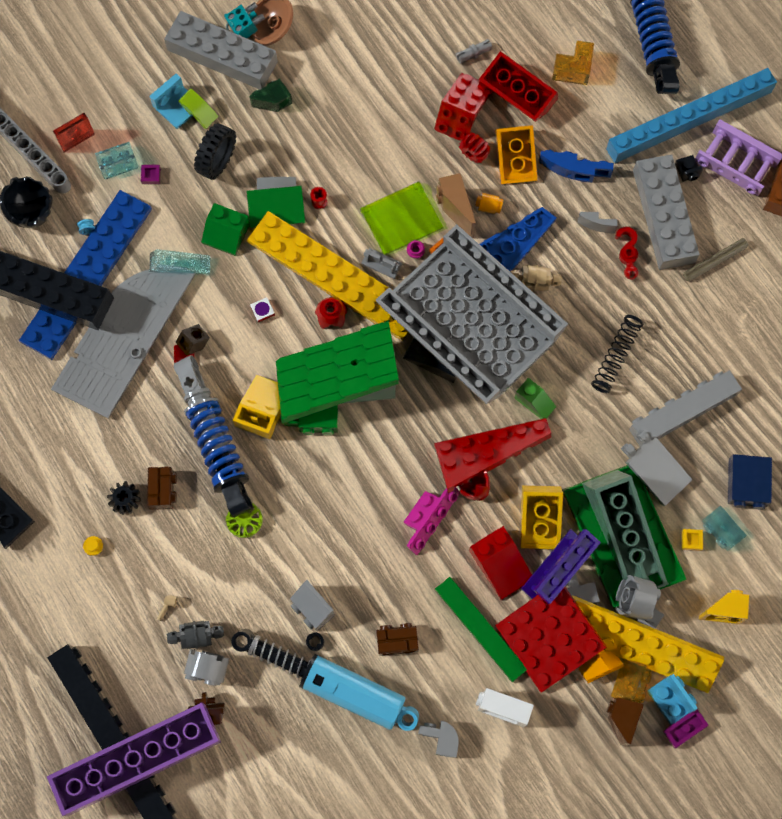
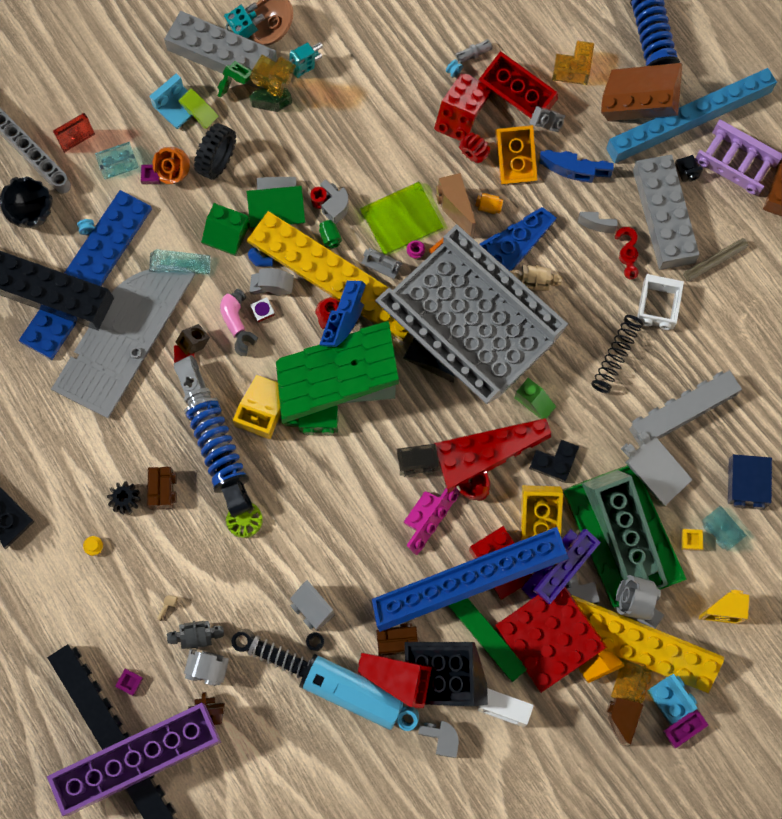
none -> magenta tile [115,669,144,696]
none -> orange cylinder [152,147,190,184]
none -> green bracket [217,61,254,98]
none -> piece [220,289,258,356]
none -> blue arm [248,248,273,267]
none -> clear yellow brick [250,55,296,97]
none -> light grey brick [250,268,294,296]
none -> teal piece [285,42,323,78]
none -> green brick [319,220,342,249]
none -> blue slope [319,281,366,347]
none -> light grey brick [320,179,349,224]
none -> red slope [358,653,432,708]
none -> blue plate [372,527,569,632]
none -> clear smoke brick [397,444,439,477]
none -> black slope [405,642,488,706]
none -> medium azure bush [446,59,463,78]
none -> light grey slope [529,106,565,132]
none -> black plate [529,440,579,483]
none -> dark orange slope [601,63,683,121]
none -> white window [636,274,684,330]

